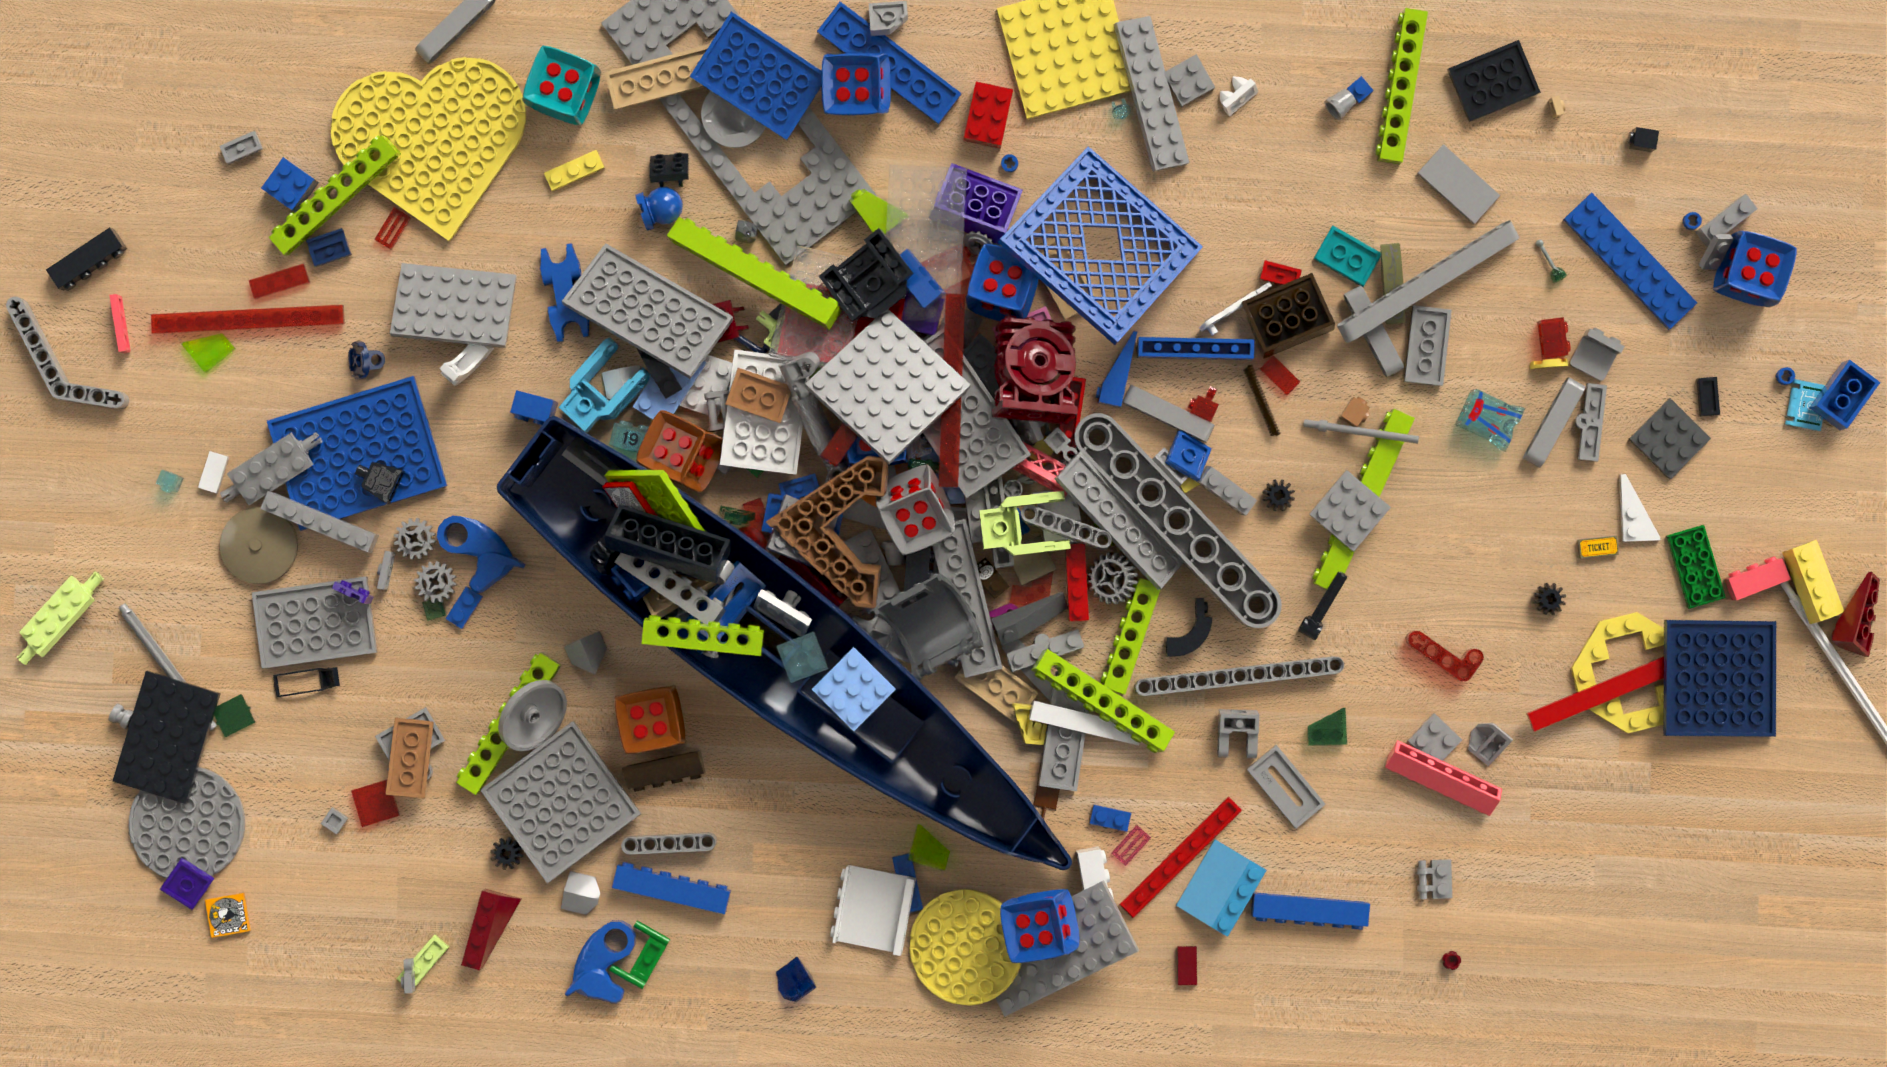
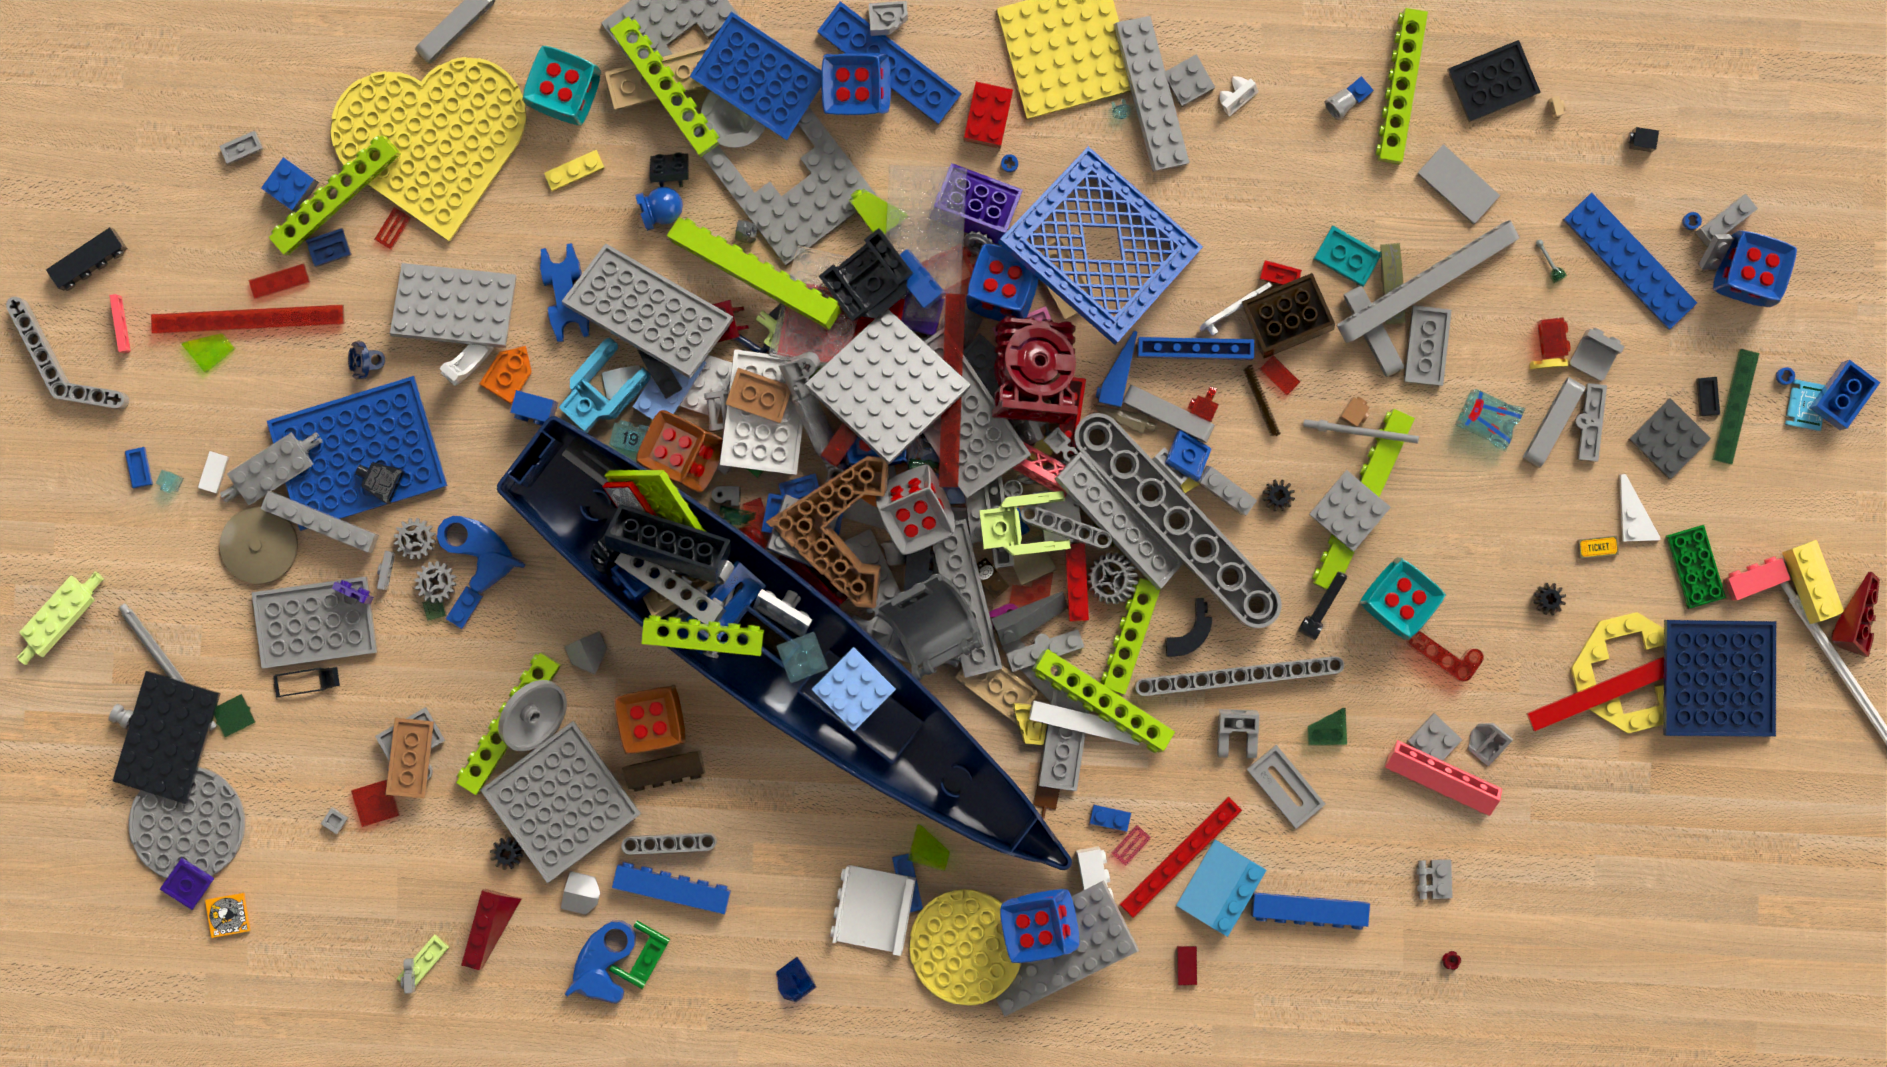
none -> blue tile [125,447,153,489]
none -> orange tile [479,346,532,405]
none -> lime brick [610,16,719,158]
none -> dark grey leg [711,486,741,506]
none -> dark tan bar [1093,404,1157,434]
none -> teal piece [1359,557,1446,640]
none -> clear green tile [1712,349,1760,465]

